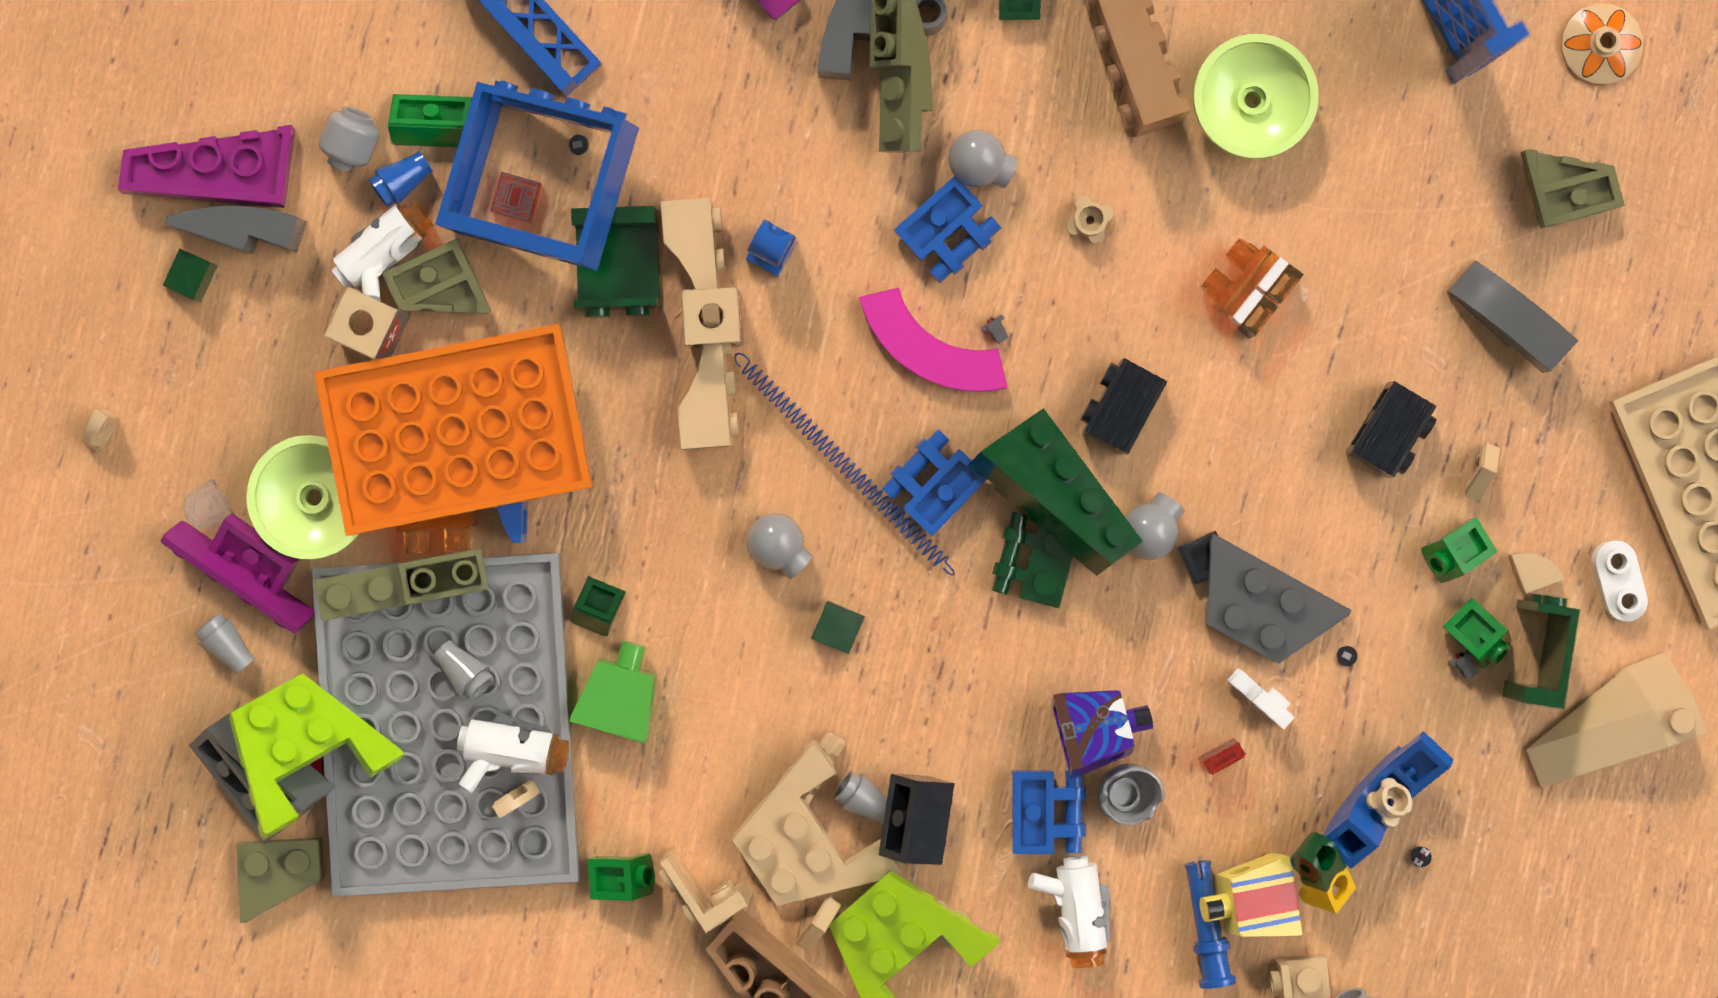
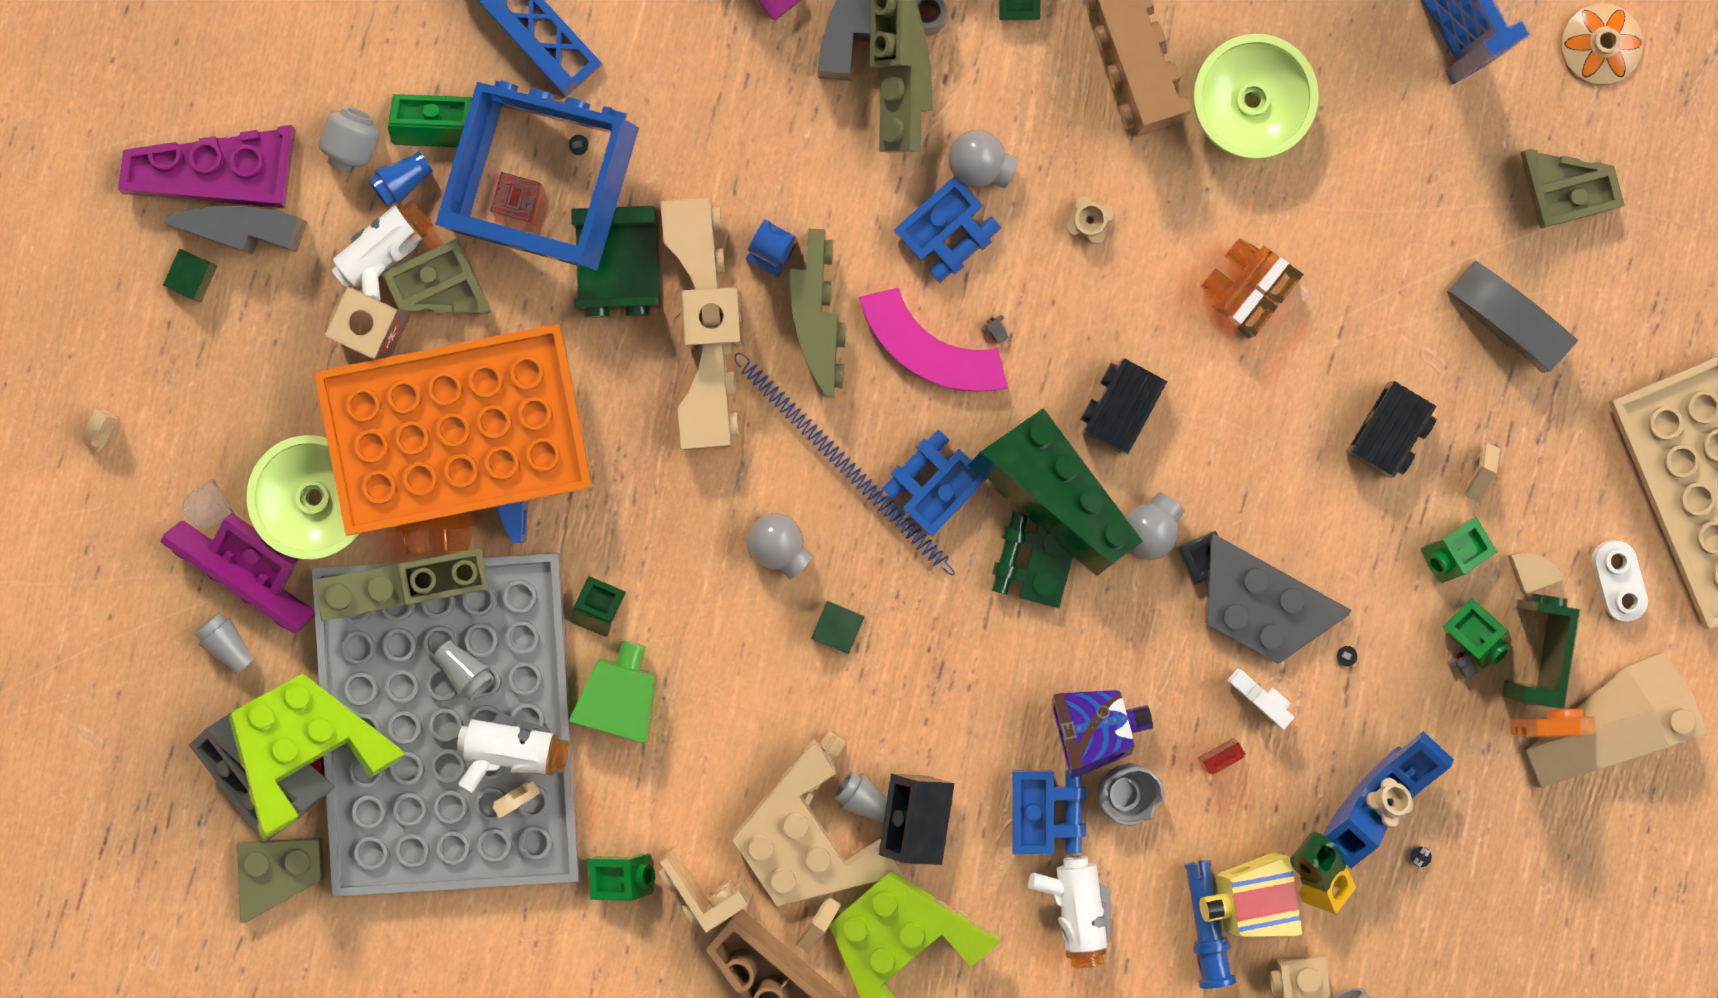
none -> olive slope [790,229,846,397]
none -> orange wing [1510,709,1595,737]

